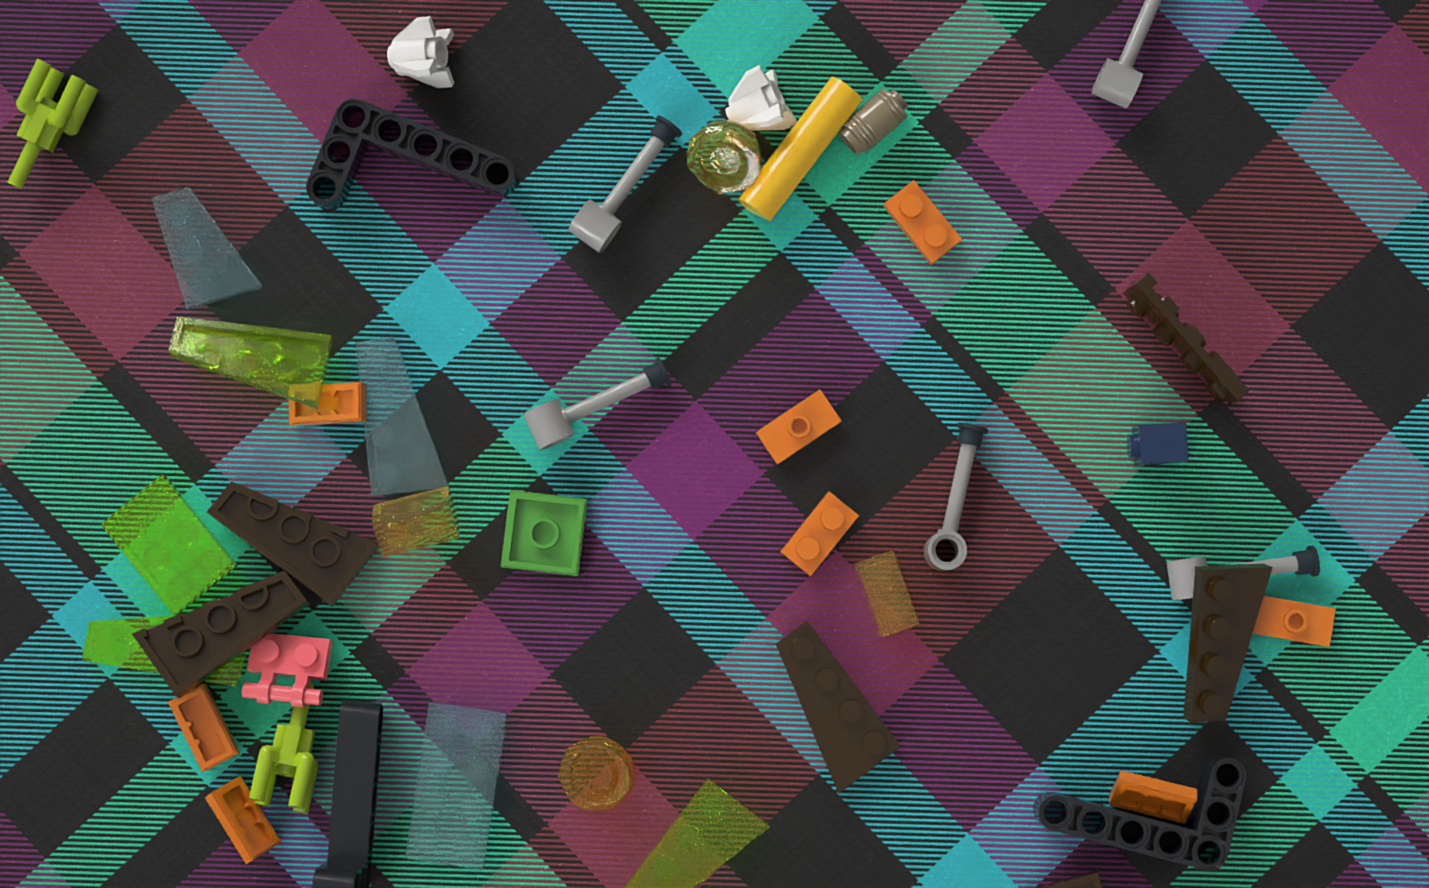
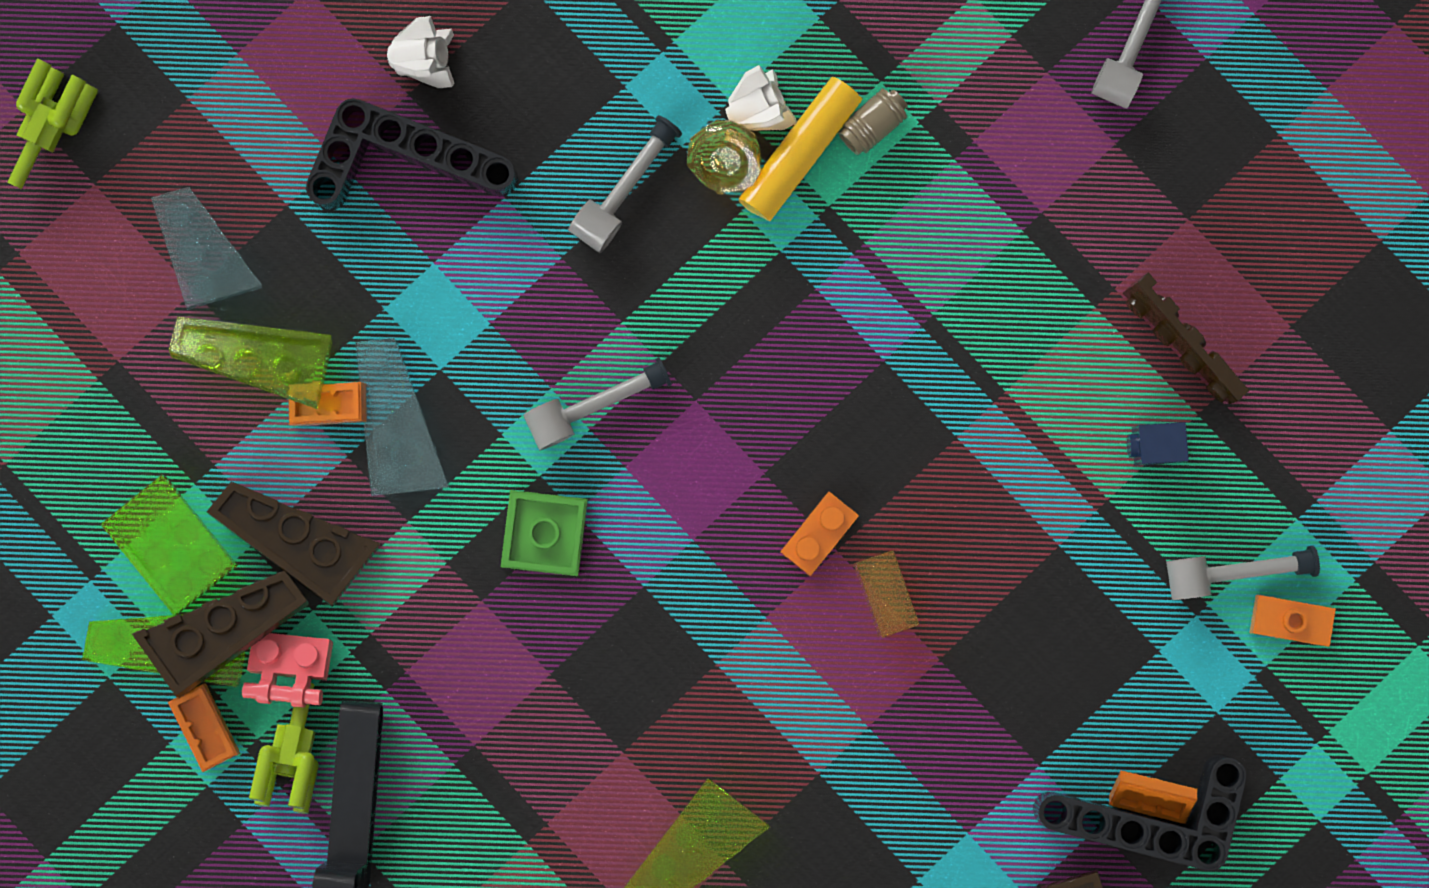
orange plate [205,776,281,864] -> none
clear yellow brick [372,486,459,558] -> none
clear light blue plate [405,701,508,870] -> none
clear yellow hat [558,735,634,811] -> none
orange plate [756,390,842,465] -> none
dark brown wing [776,621,901,794] -> none
orange plate [883,180,962,265] -> none
light grey piece [923,423,988,571] -> none
dark brown wing [1183,563,1273,723] -> none

